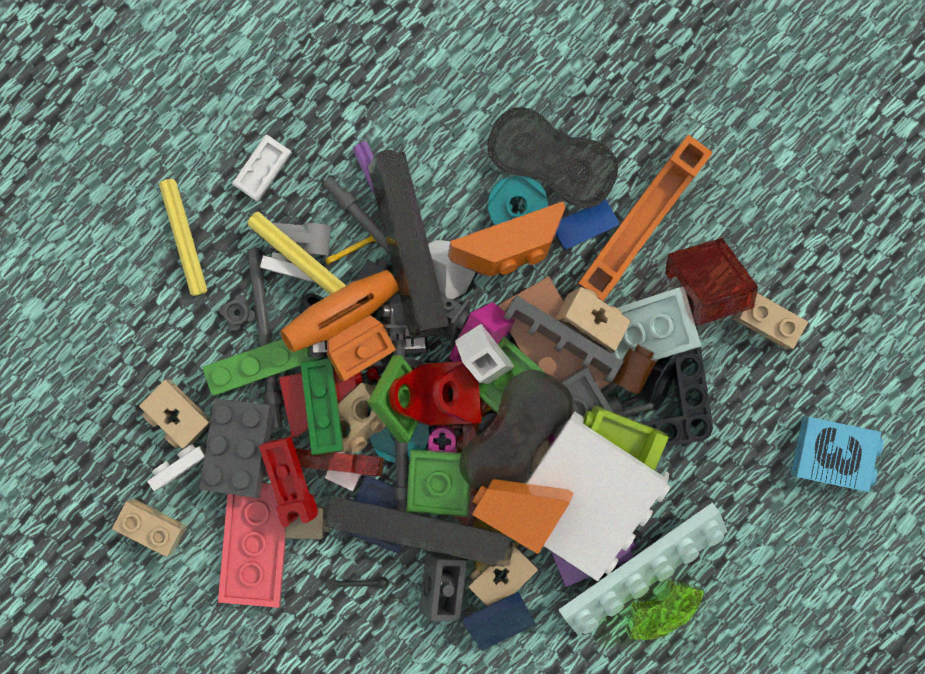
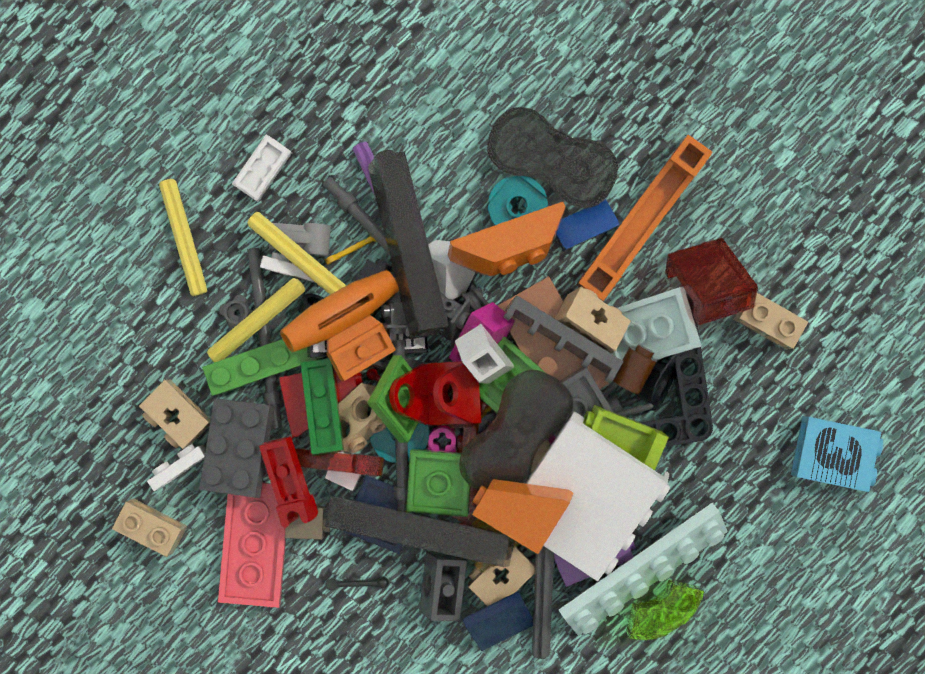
none -> light yellow axle [207,278,305,362]
none -> dark grey bush [461,284,489,311]
none -> dark grey axle [532,546,554,659]

